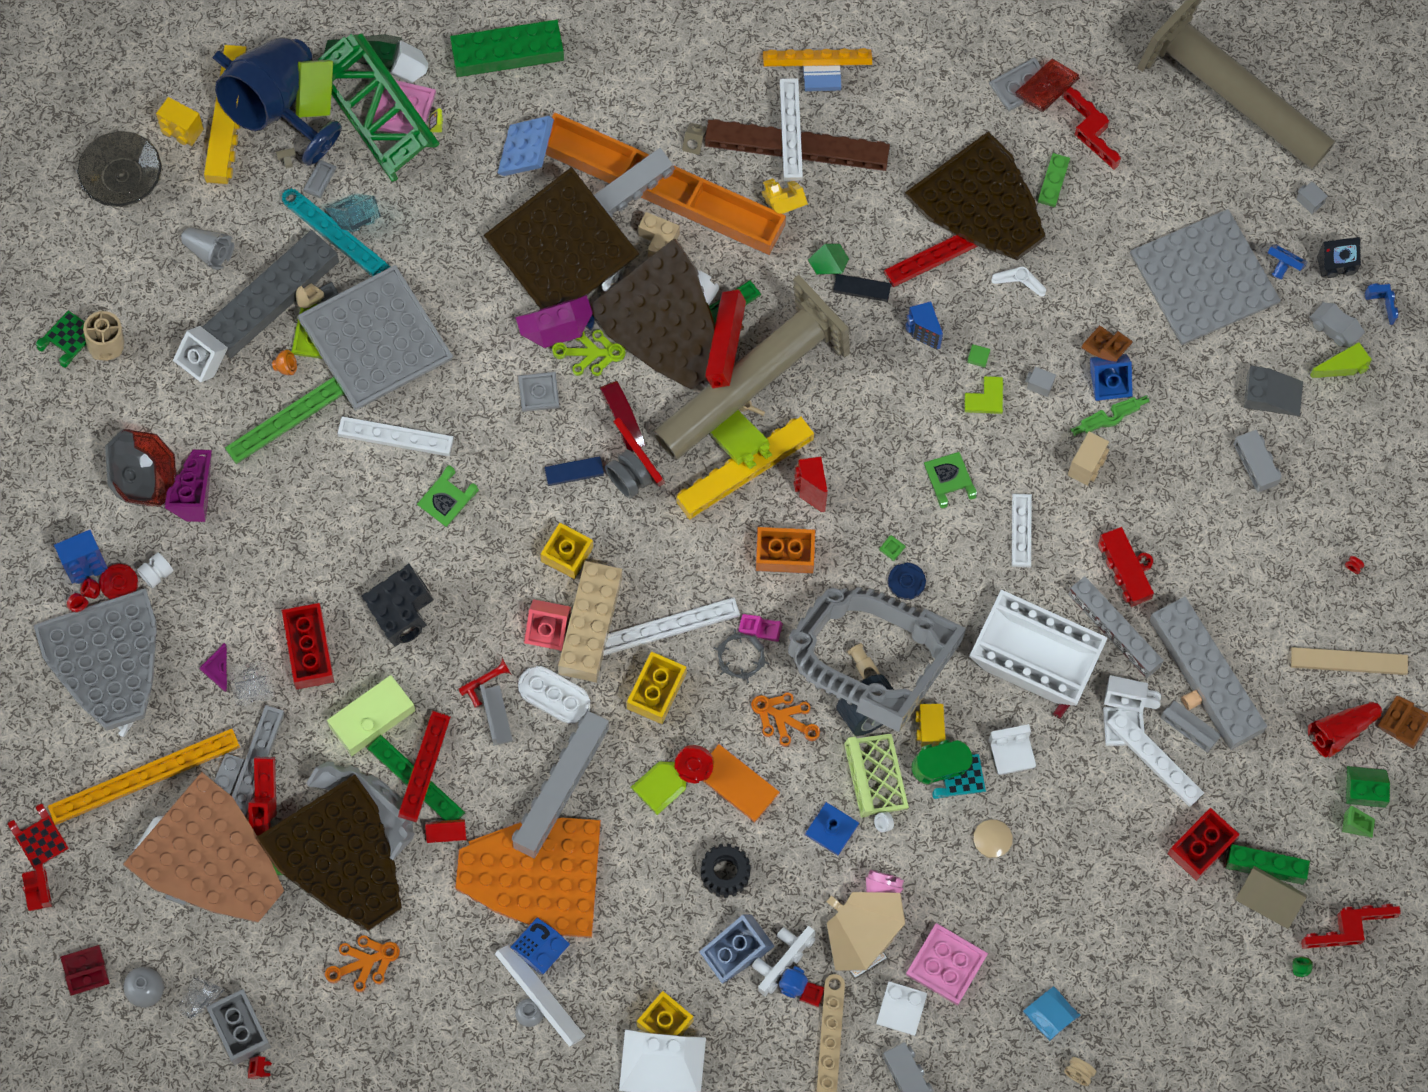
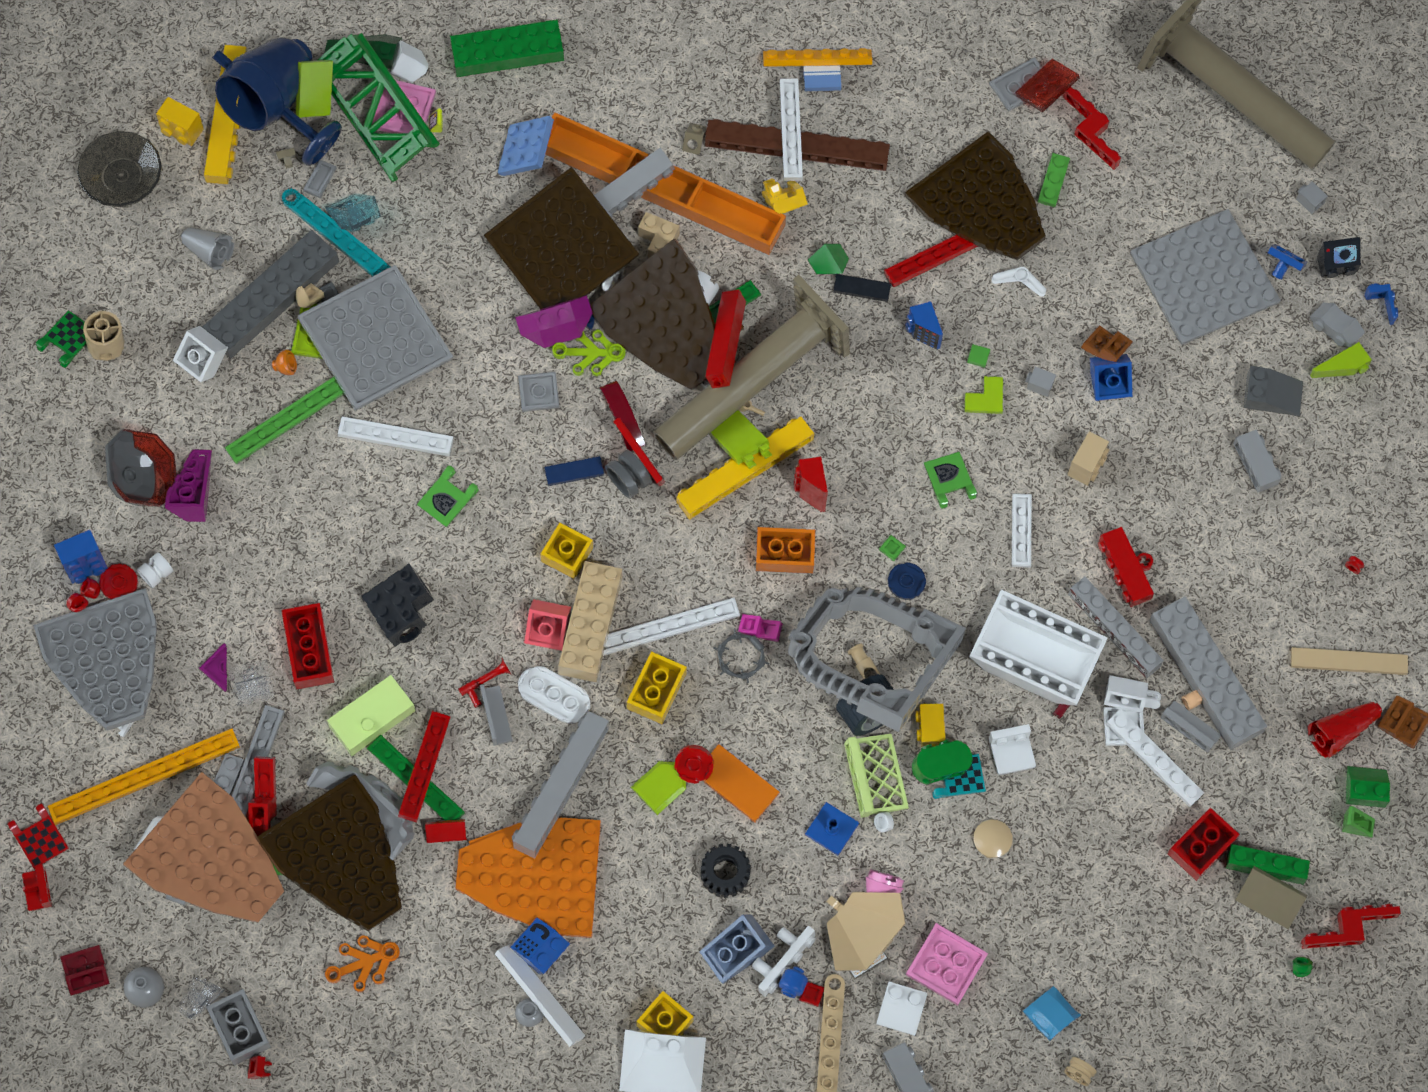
orange plant [751,692,820,747] -> none
bright green piece [1071,395,1150,436] -> none

